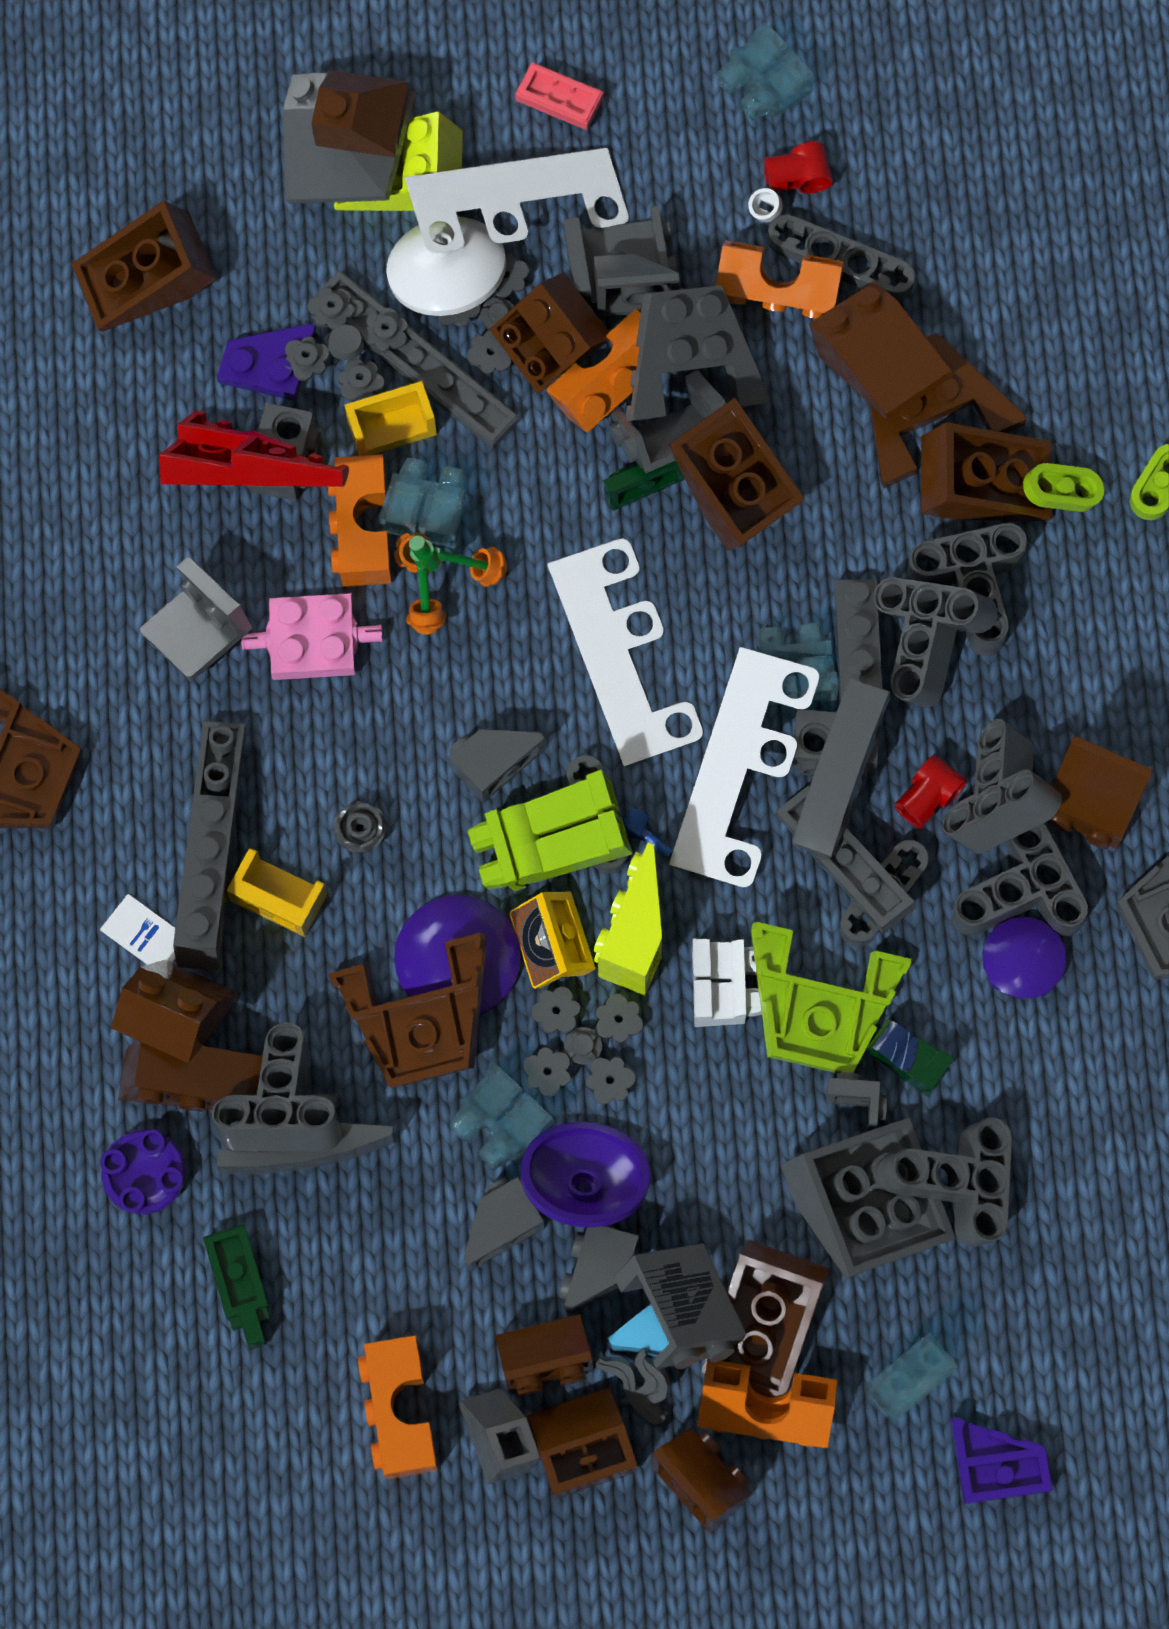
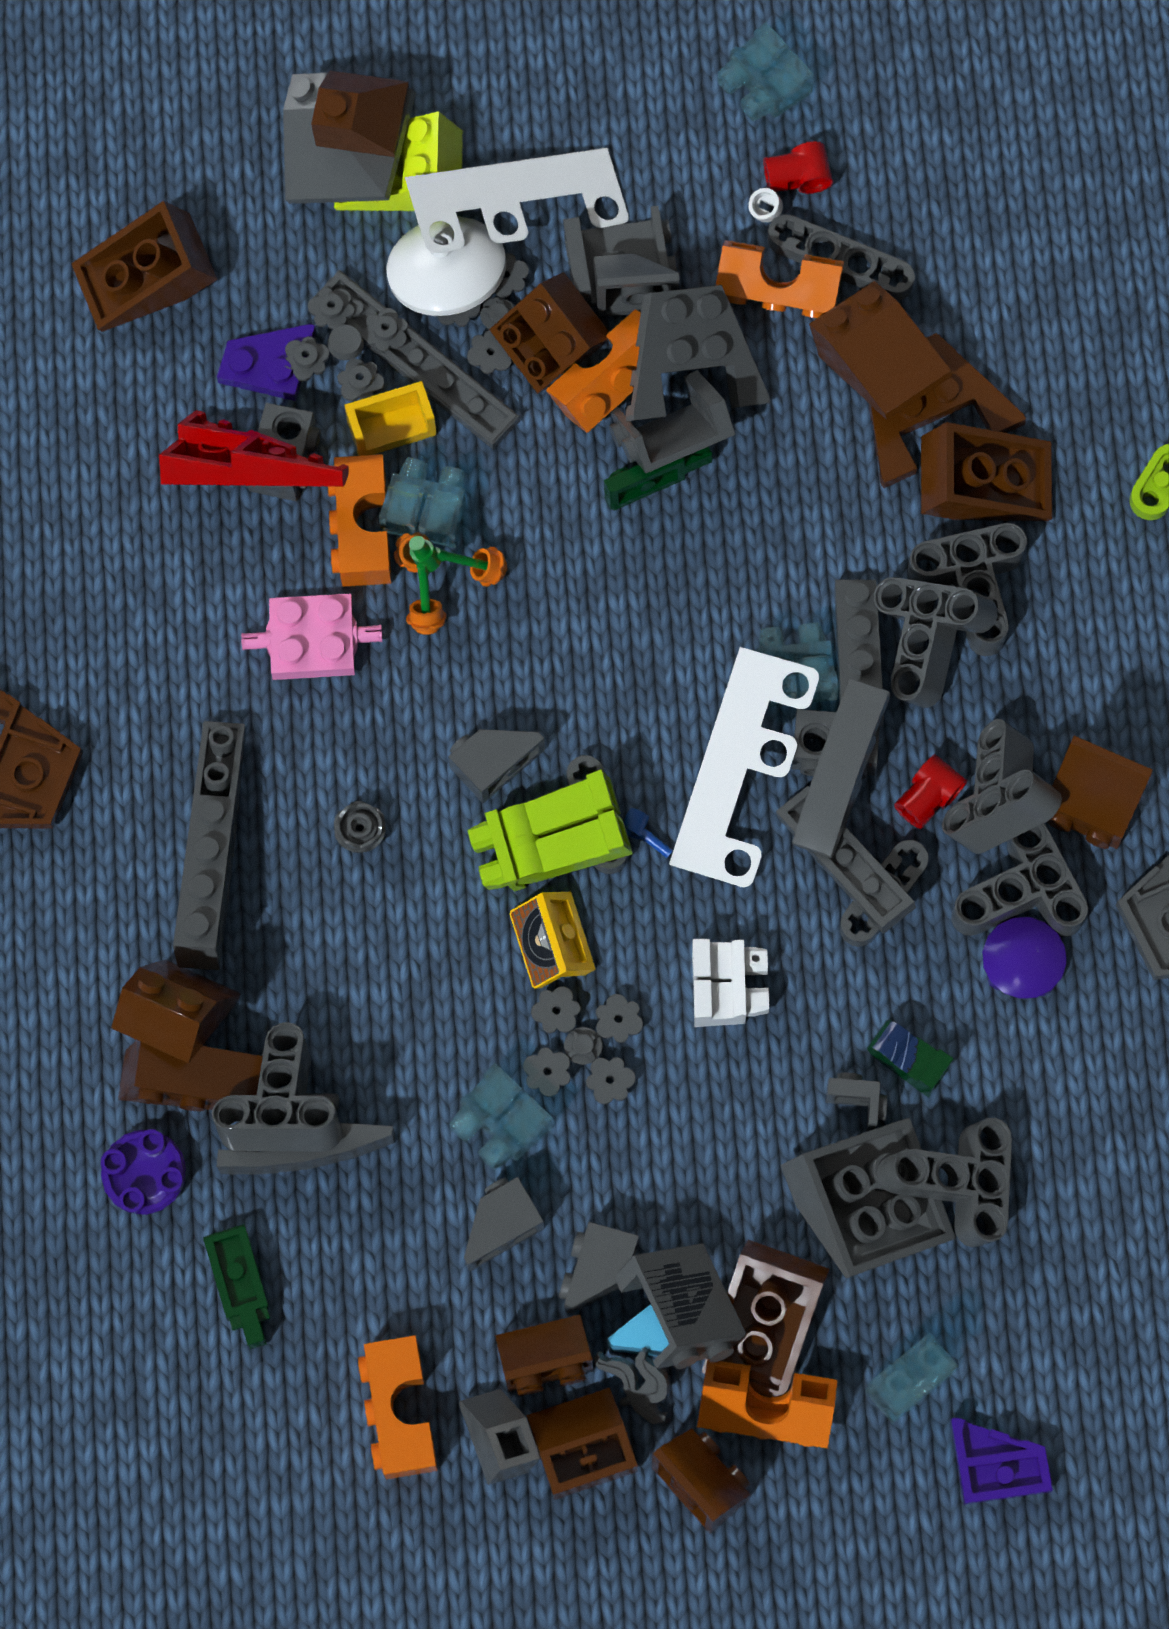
white sticker [100,894,176,965] -> none
bracket [140,556,253,681] -> none
yellow panel [227,848,328,937] -> none
reddish brown wing [329,933,487,1088] -> none
dark purple dish [394,895,521,1016] -> none
coral plate [515,62,604,130] -> none
dark purple dish [520,1122,650,1227] -> none
white piece [547,539,703,766] -> none
neon yellow slope [594,842,662,996] -> none
reddish brown slope [668,398,805,551] -> none
lime wing [751,922,911,1074] -> none
lime plate [1023,463,1104,512] -> none

